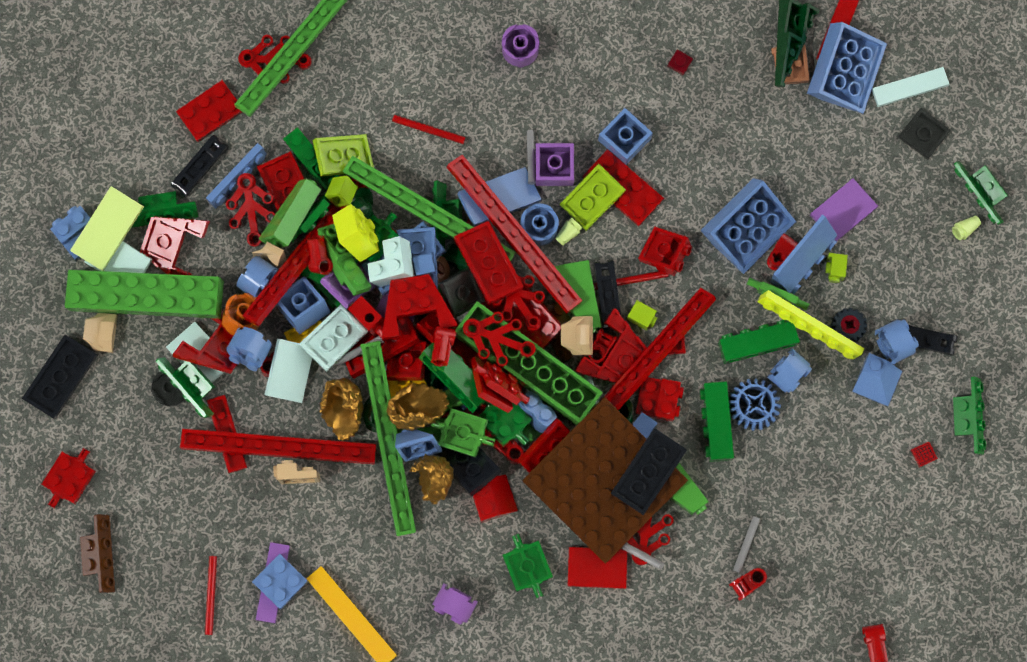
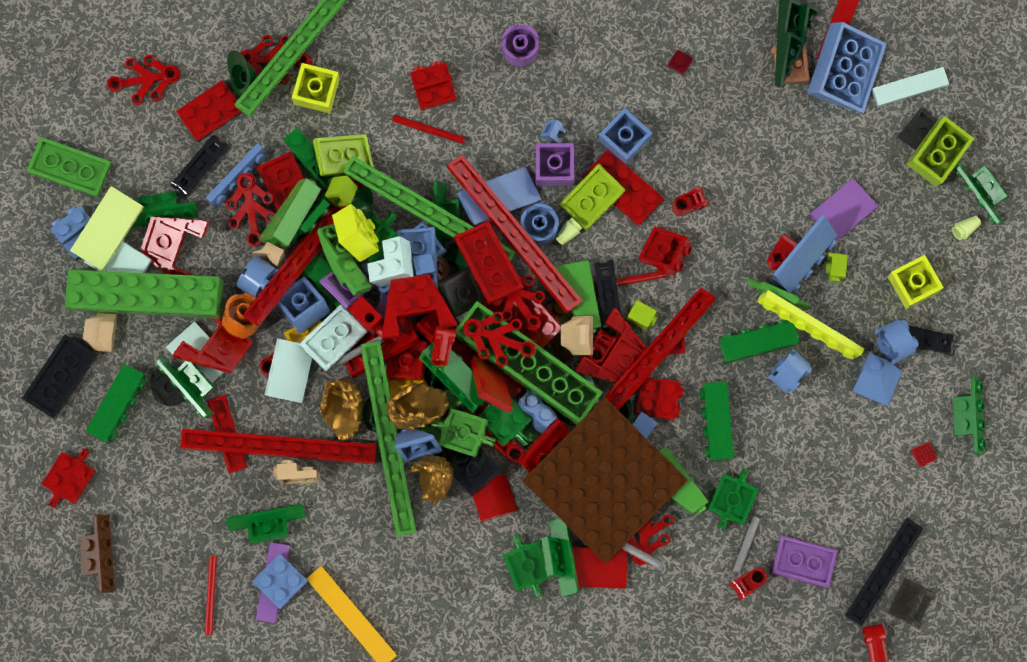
medium blue brick [227,327,272,371] -> none
red piece [307,235,333,275] -> none
medium lavender brick [433,583,478,625] -> none
red plate [472,362,530,405] -> none
light grey bar [527,130,536,185] -> none
black plate [611,428,687,515] -> none
medium blue slope [701,178,796,274] -> none
medium blue gear [729,378,781,431] -> none
black wheel [831,308,867,343] -> none
none -> bright green plate [26,137,112,198]
none -> green brick [86,364,147,444]
none -> red plant [107,54,181,106]
none -> green bracket [226,504,306,544]
none -> dark green piece [227,50,257,96]
none -> neon yellow brick [292,63,340,114]
none -> red plate [410,61,457,111]
none -> medium blue tile [540,120,566,142]
none -> green bracket [541,518,579,597]
none -> red piece [672,187,710,216]
none -> green plate [708,468,759,531]
none -> medium lavender tile [771,535,838,588]
none -> black plate [844,518,924,627]
none -> clear smoke plate [887,578,936,629]
none -> neon yellow brick [888,255,944,310]
none -> lime brick [906,116,975,187]

